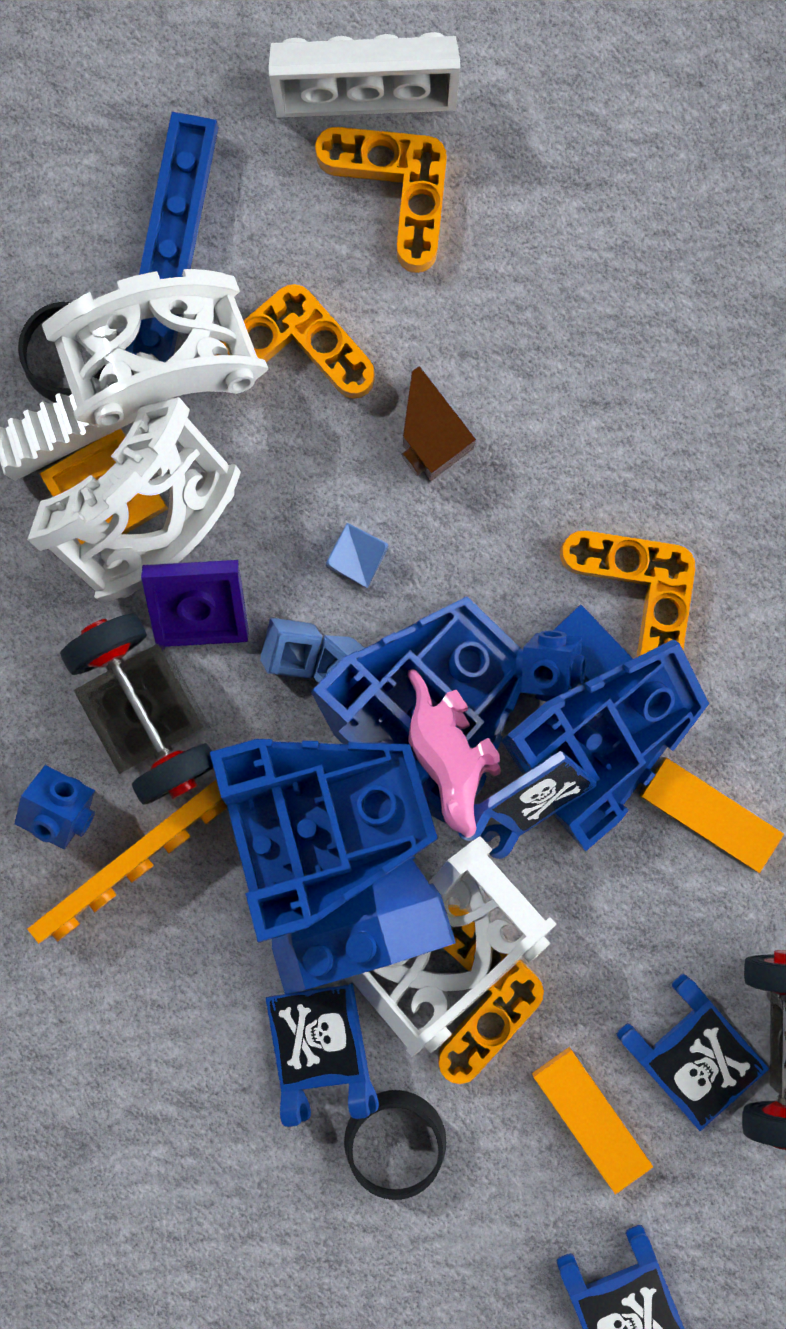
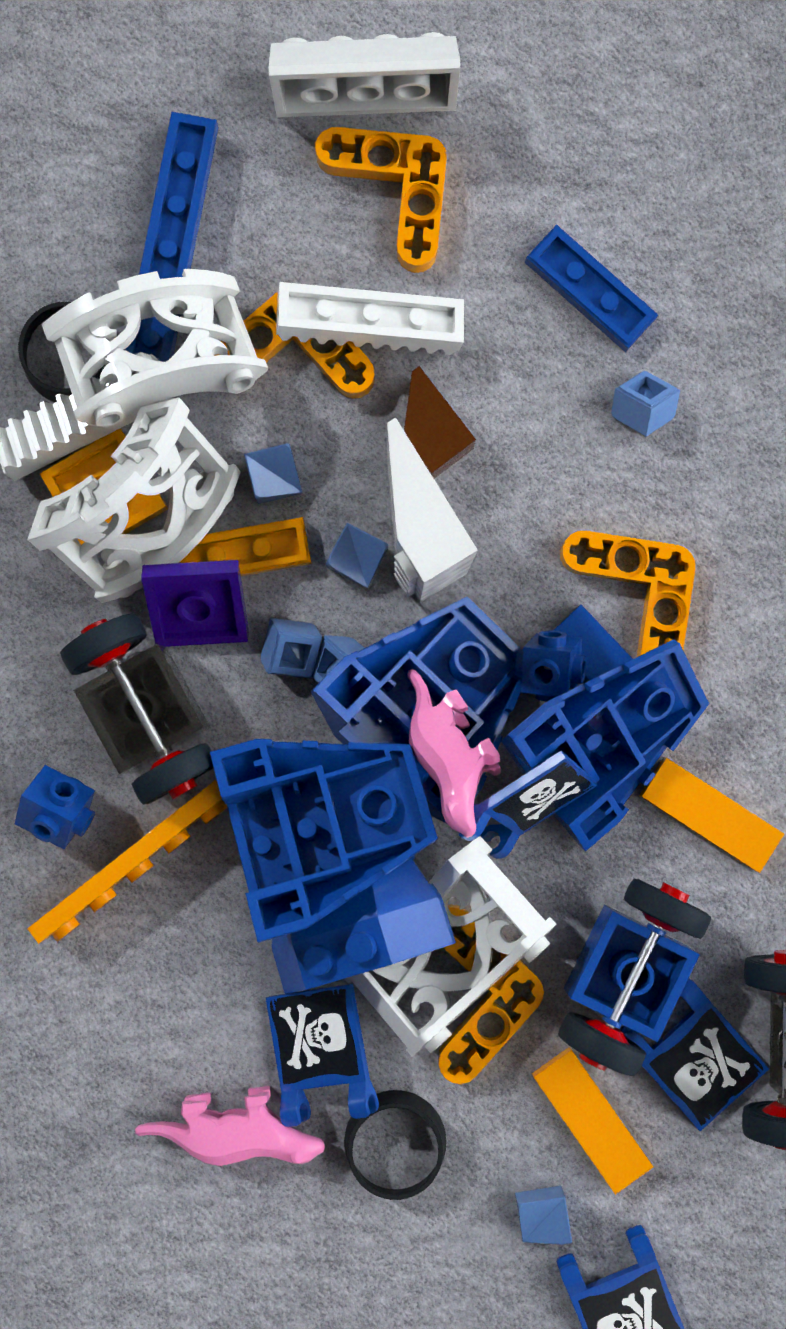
none -> bright pink animal [135,1086,325,1166]
none -> light orange tile [179,517,312,576]
none -> medium blue slope [244,443,302,504]
none -> white gear [276,282,464,355]
none -> white slope [387,418,478,602]
none -> medium blue slope [515,1186,572,1245]
none -> blue tile [525,224,658,353]
none -> brick [558,878,711,1076]
none -> medium blue slope [611,371,680,437]

